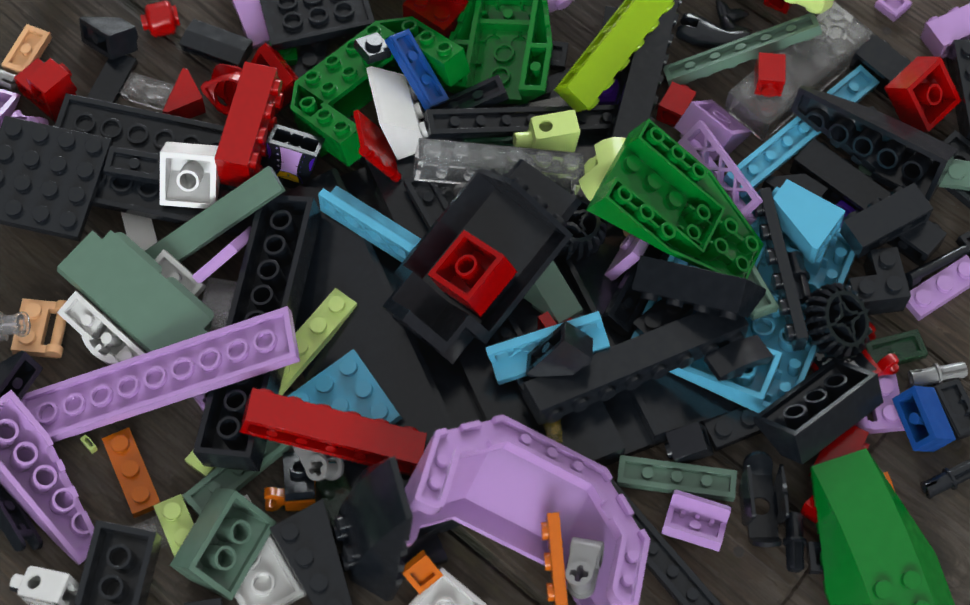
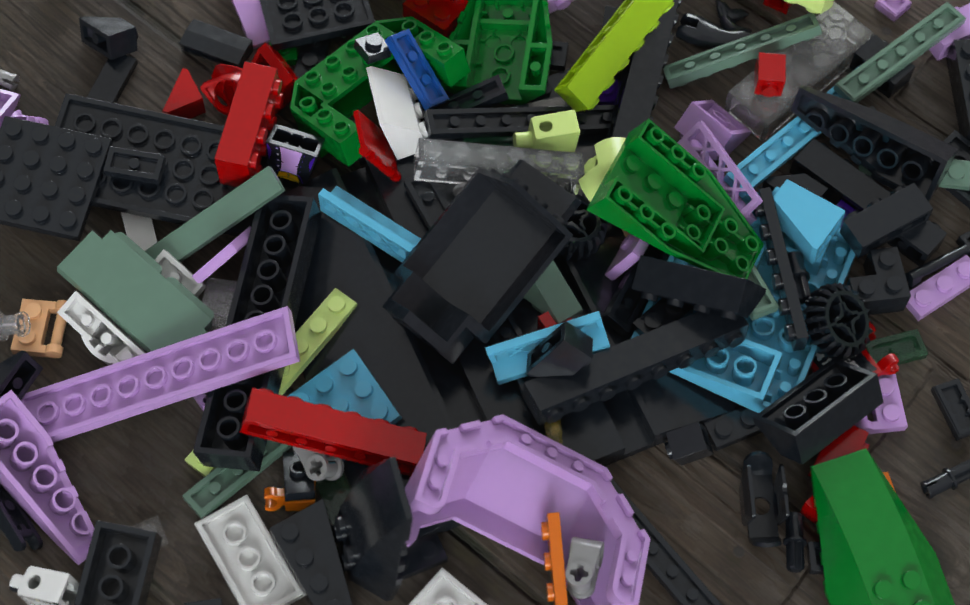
light nougat plate [1,24,52,74] -> none
red brick [14,58,77,123] -> none
yellowish green piece [80,434,98,454] -> none
orange plate [101,427,160,518] -> none
clear plate [121,72,174,111] -> none
red head [140,0,181,38] -> none
yellowish green plate [153,494,194,557] -> none
white slope [160,142,220,209] -> none
sand green slope [169,488,277,601] -> none
orange plate [401,550,443,594] -> none
red brick [427,230,517,317] -> none
sand green plate [616,455,737,502] -> none
red brick [656,81,696,127] -> none
lavender bracket [661,490,732,552] -> none
black slope [704,335,773,381] -> none
red brick [884,56,961,132] -> none
blue brick [892,386,956,452] -> none
light grey axle [908,362,968,386] -> none
none -> sand green tile [834,2,966,103]

